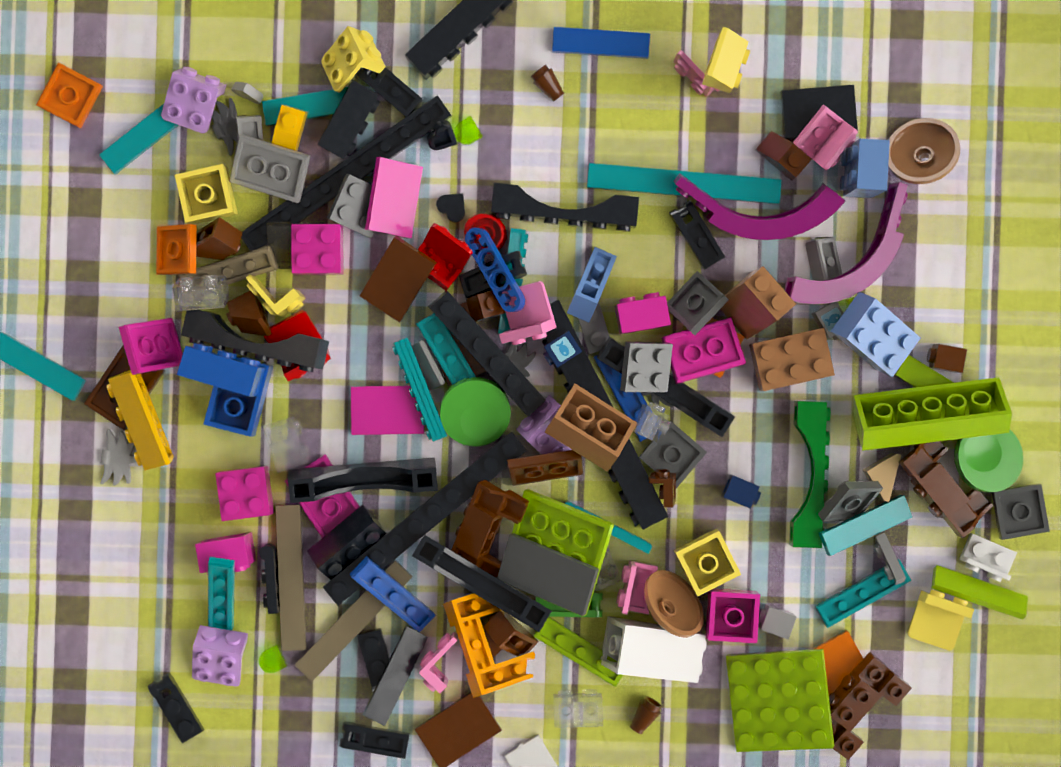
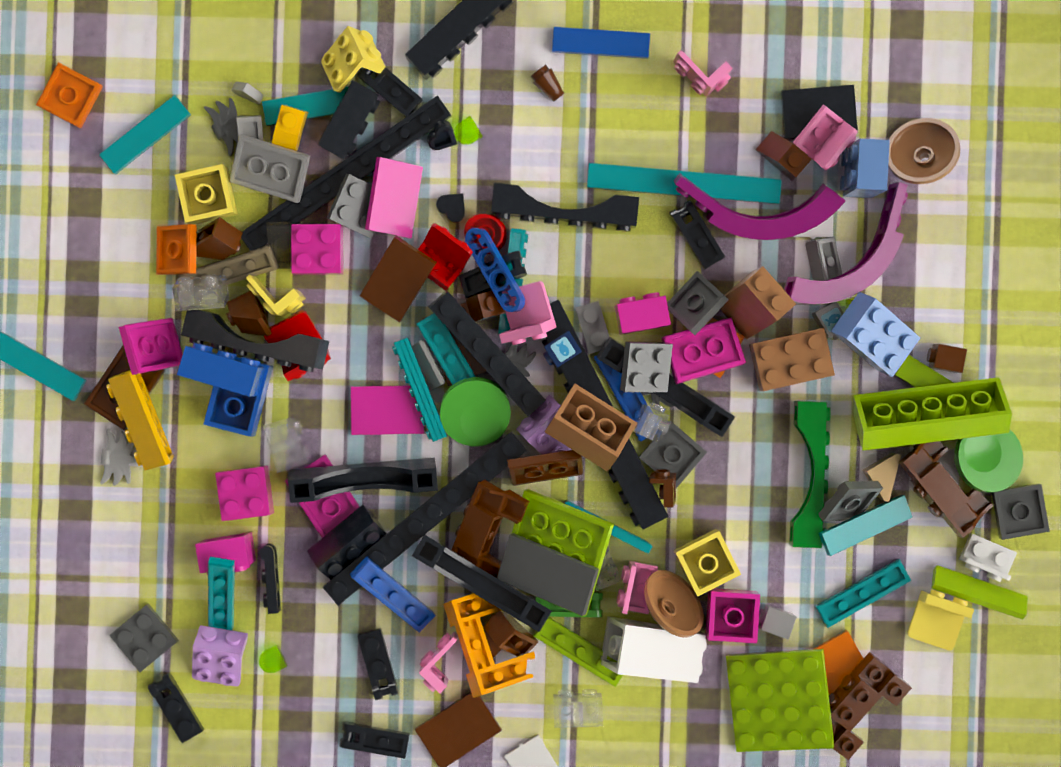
lavender bracket [161,67,227,133] -> none
dark tan tile [275,504,307,651] -> none
dark tan tile [295,560,413,682] -> none
tile [362,626,428,726] -> none
medium blue slope [567,247,617,323] -> none
reddish brown cone [630,696,662,734] -> none
light yellow slope [702,27,750,93] -> none
dark blue brick [721,474,761,509] -> none
light grey plate [873,533,906,585] -> none
none -> dark grey plate [109,603,179,672]

